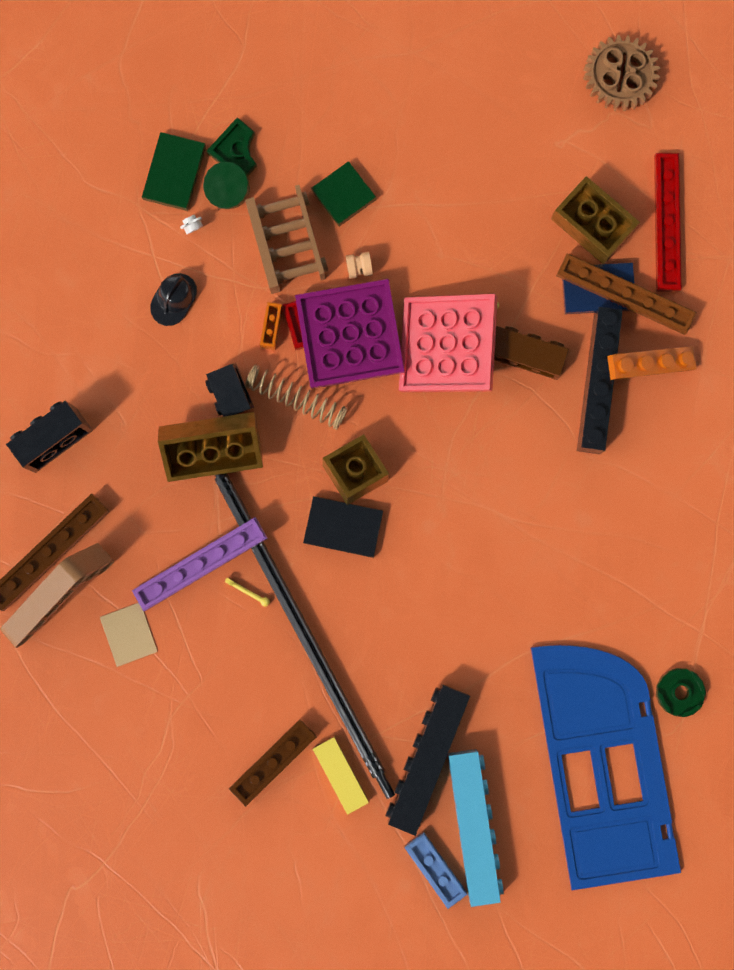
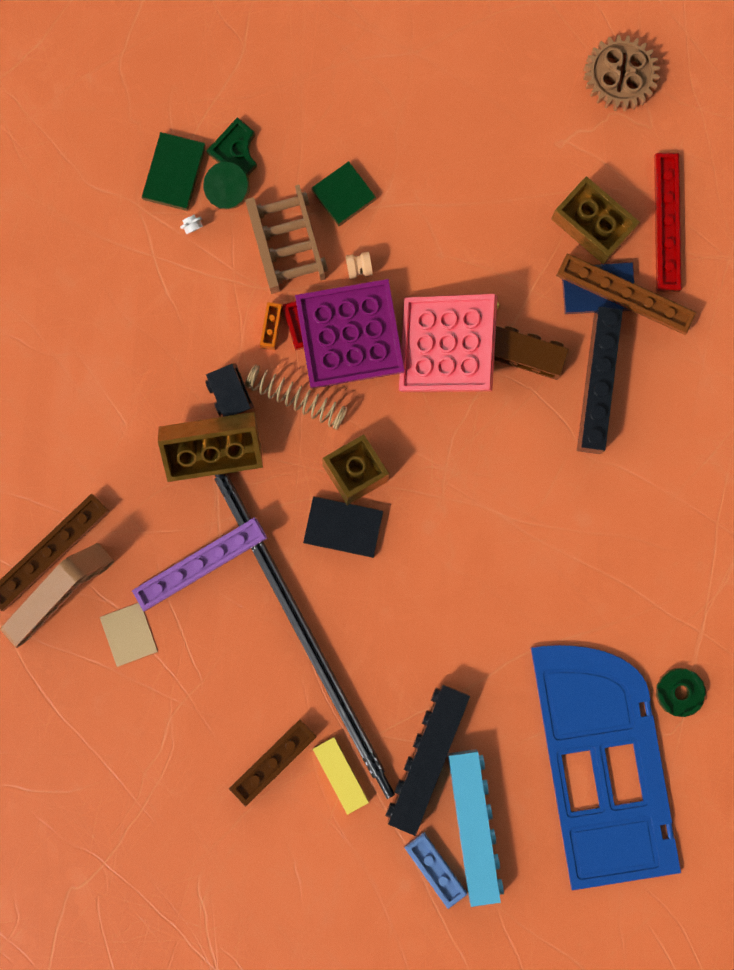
black brick [6,400,93,473] -> none
black piece [150,273,197,326] -> none
light yellow hinge [225,578,270,607] -> none
orange plate [607,346,697,380] -> none

